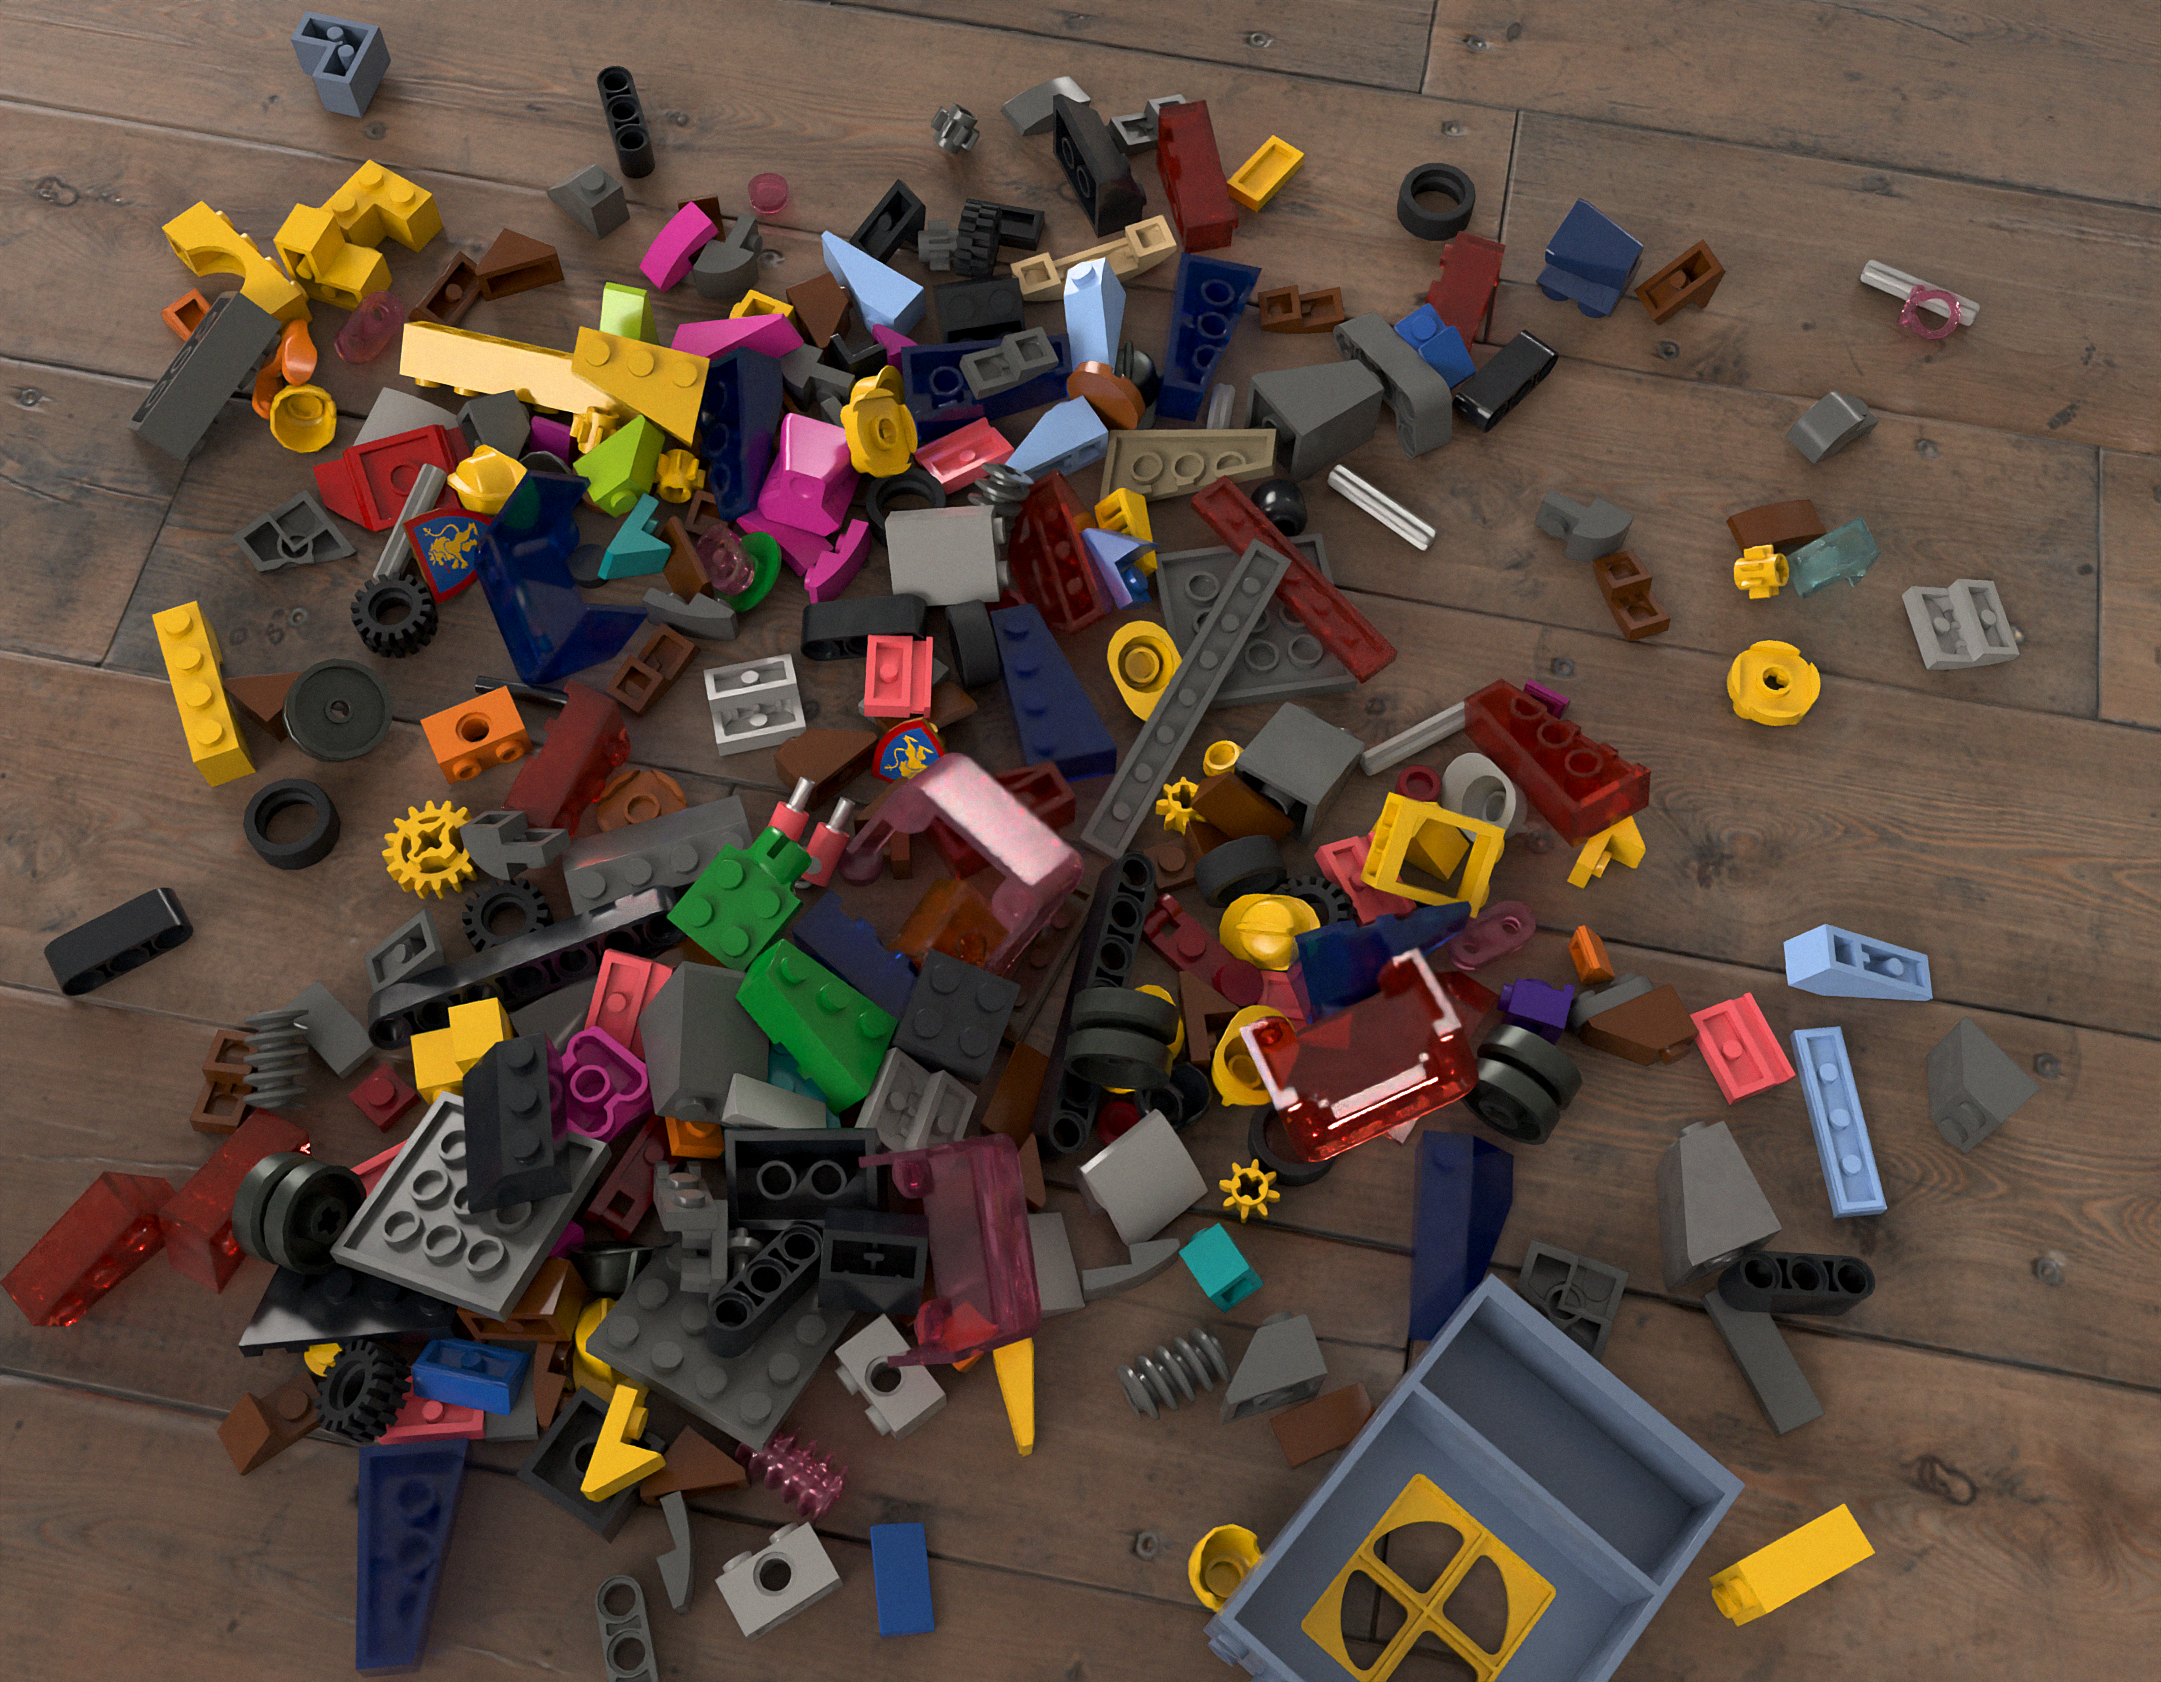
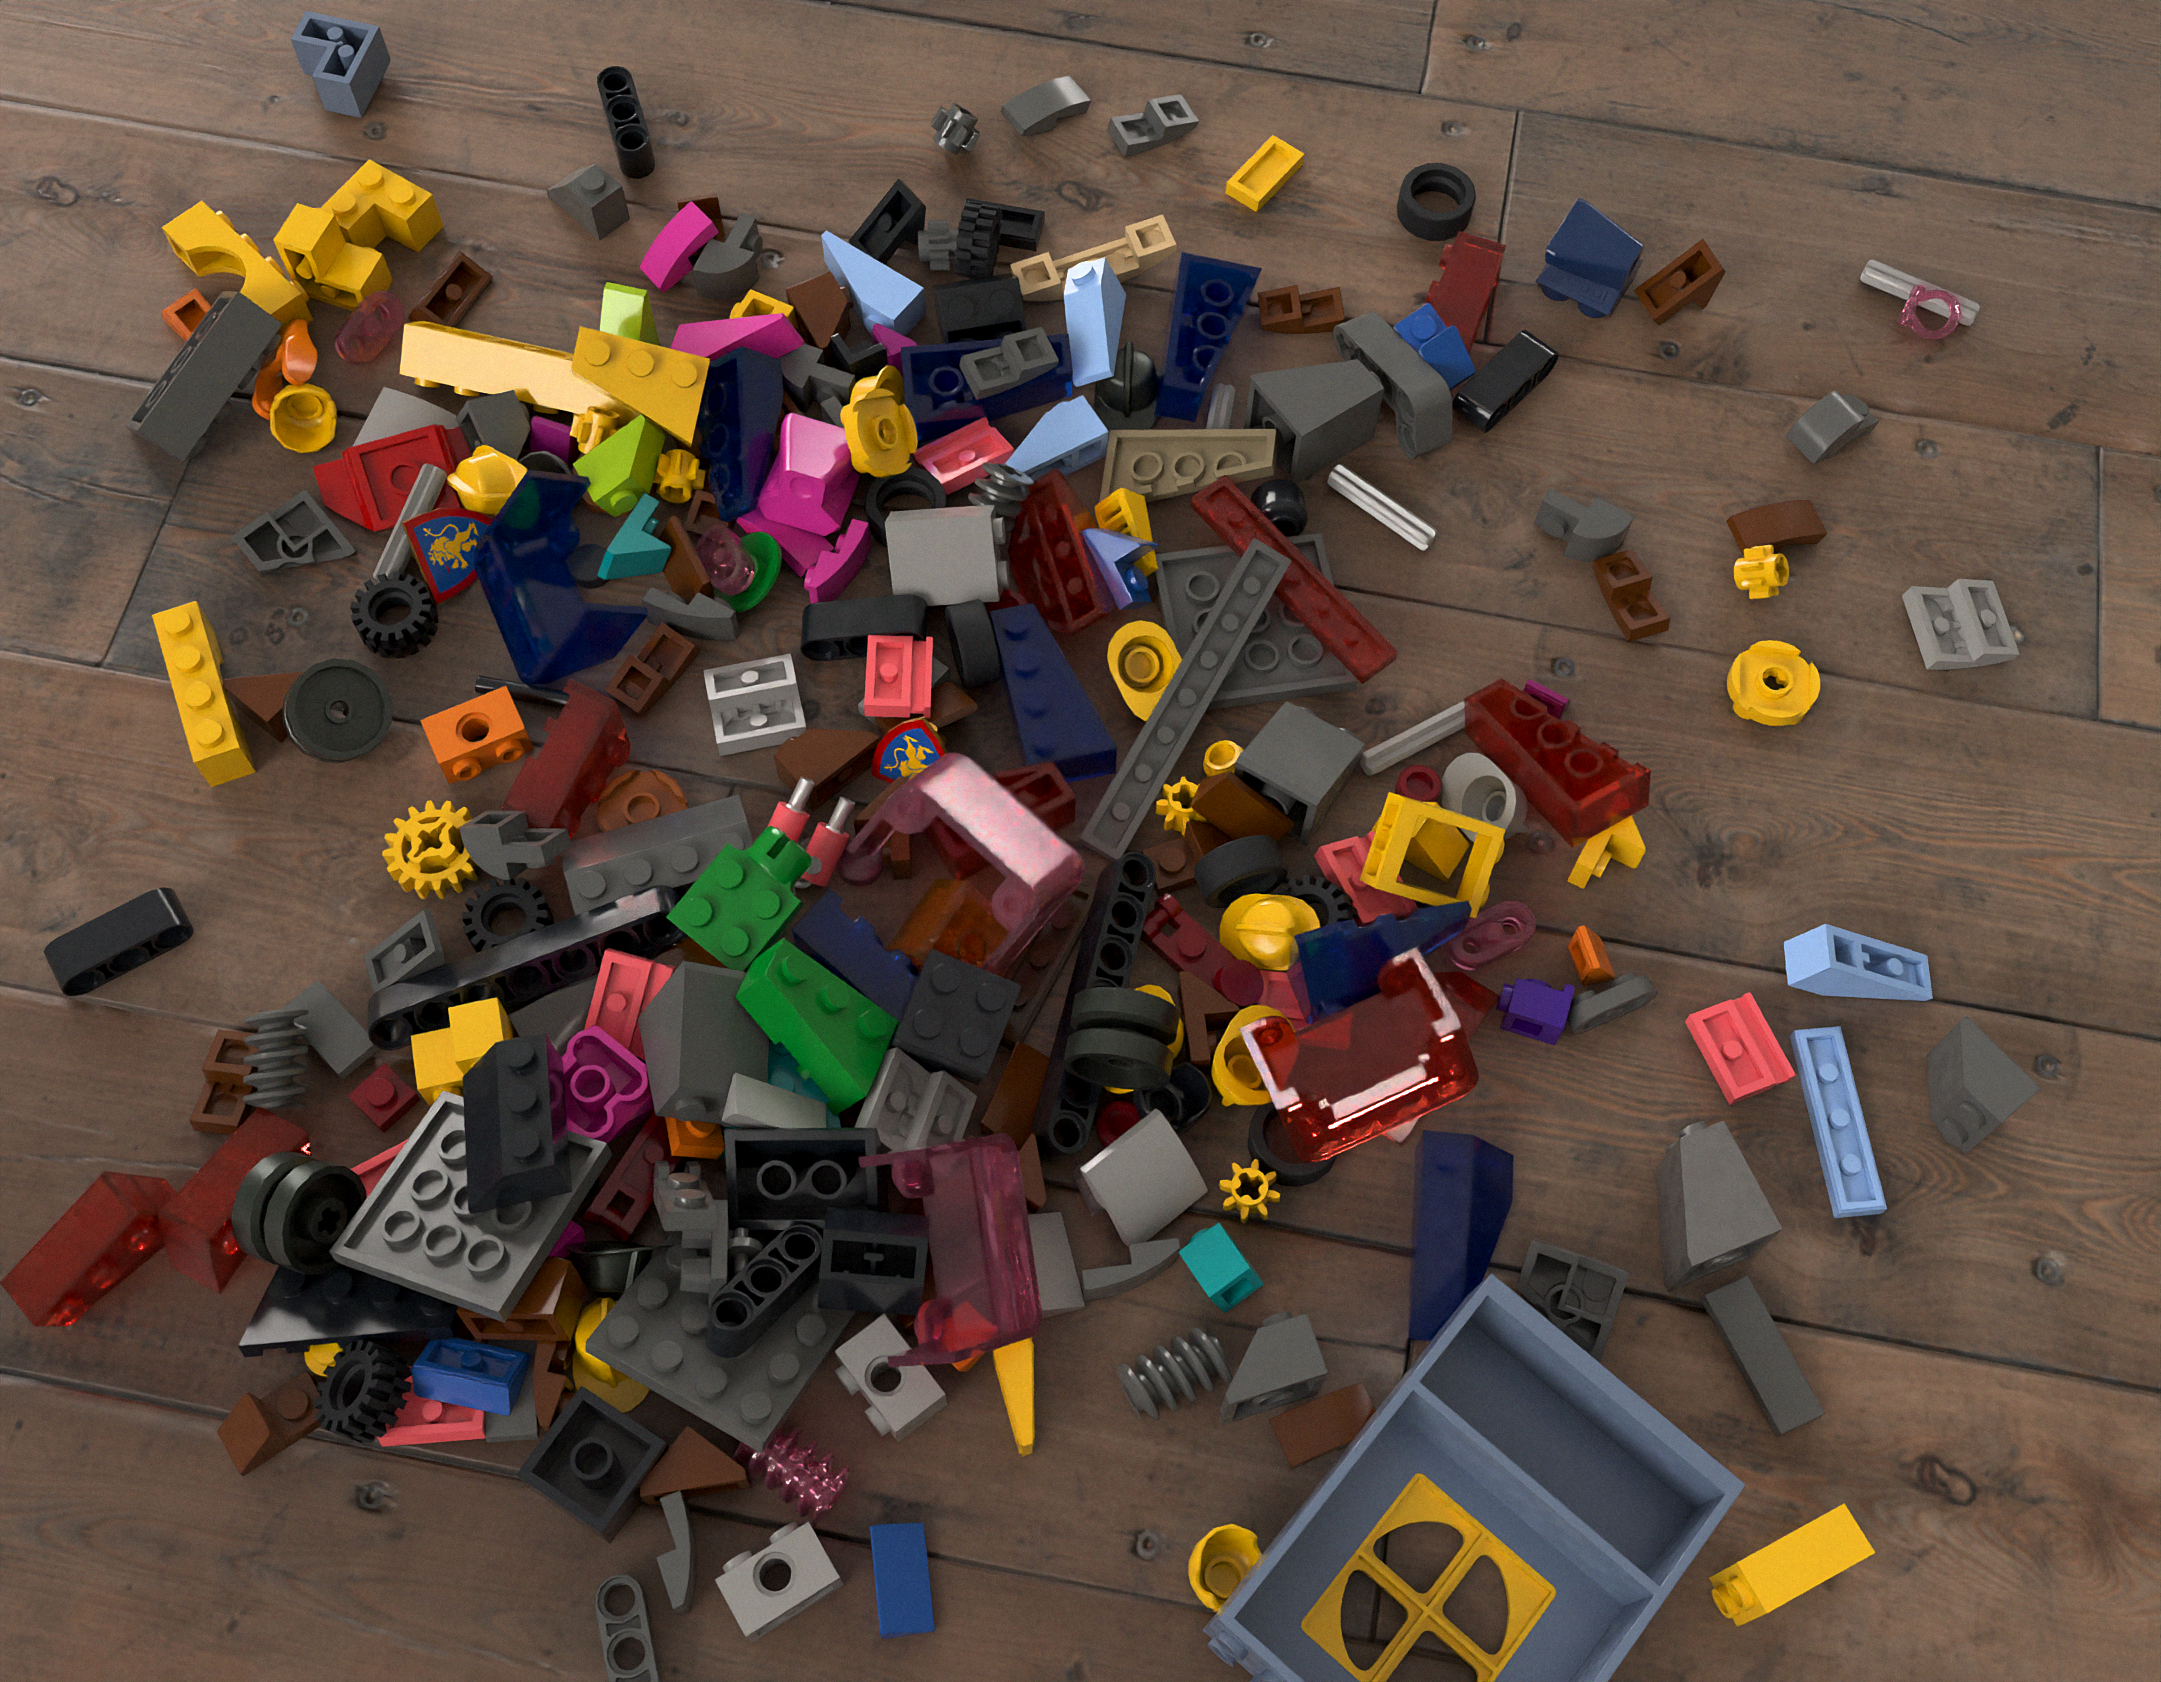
black tyre [243,778,341,870] -> none
clear blue wedge [356,1438,474,1678] -> none
reddish brown slope [475,228,565,302] -> none
yellow slope [580,1384,666,1502] -> none
clear pink tile [748,172,789,213] -> none
black slope [1053,94,1147,238] -> none
dark orange tile [1067,361,1146,432] -> none
clear red wedge [1155,100,1238,255] -> none
pearl dark grey wheel [1454,1024,1583,1145] -> none
reddish brown slope [1578,983,1699,1067] -> none
black beam [1718,1250,1875,1316] -> none
clear light blue slope [1786,516,1881,599] -> none

